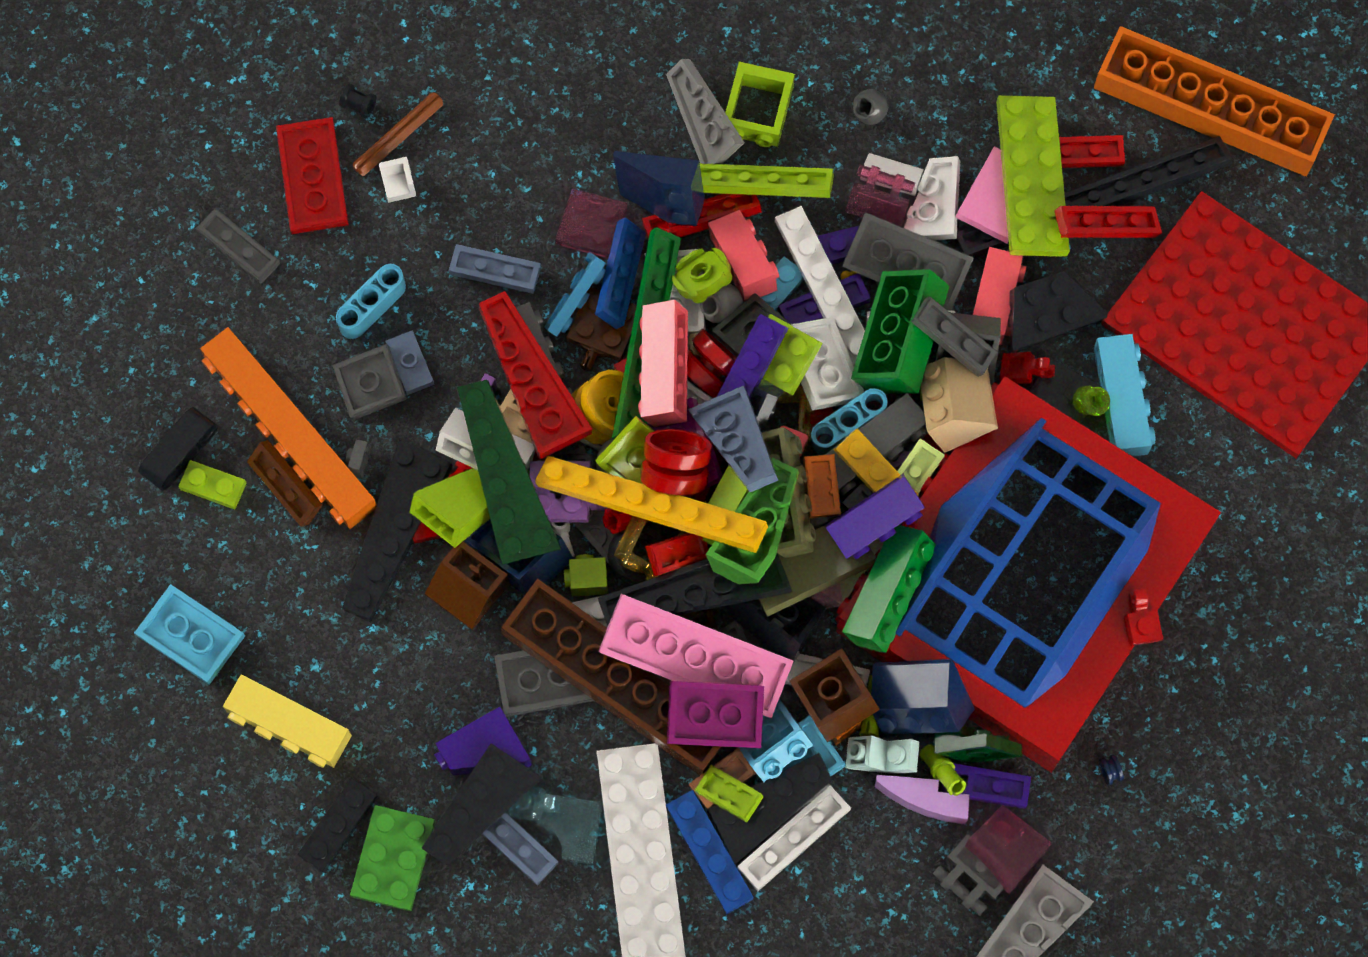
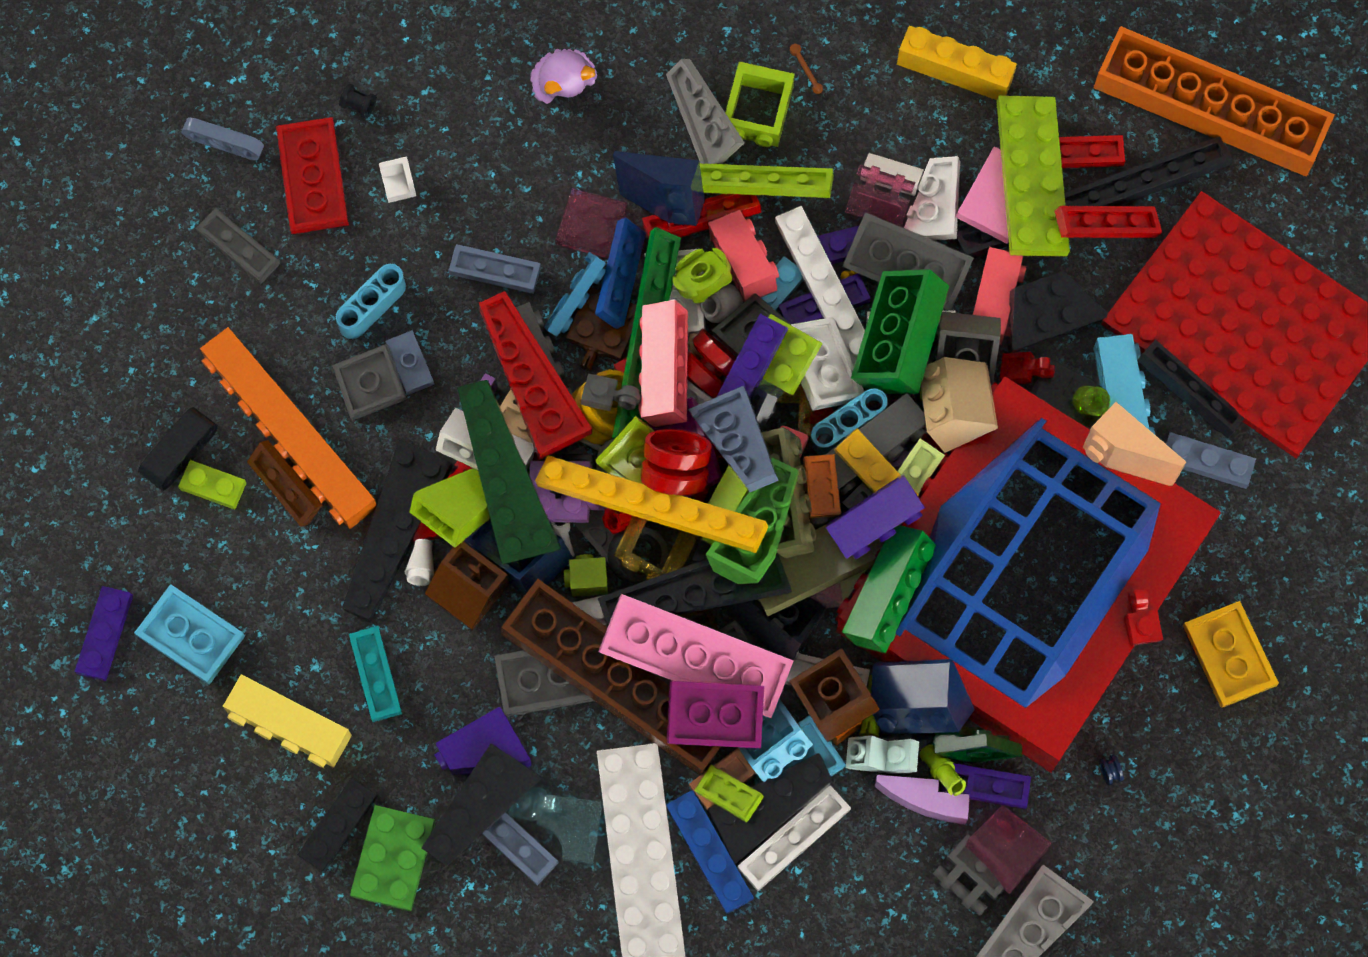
dark grey plate [345,439,371,479] -> none
dark orange axle [353,92,443,176] -> none
red plate [645,532,709,576] -> none
dark grey piece [852,89,889,125] -> none
dark grey tile [911,297,997,377] -> none
none -> dark purple plate [75,586,133,681]
none -> sand blue beam [181,117,264,160]
none -> teal plate [349,626,402,722]
none -> white cone [405,539,435,586]
none -> lavender hair [530,49,597,104]
none -> dark grey plate [581,373,641,411]
none -> dark orange hinge [790,44,823,94]
none -> yellow brick [897,26,1017,100]
none -> light nougat slope [1083,402,1186,486]
none -> black plate [1137,339,1245,439]
none -> sand blue plate [1166,432,1256,489]
none -> yellow plate [1183,601,1279,708]

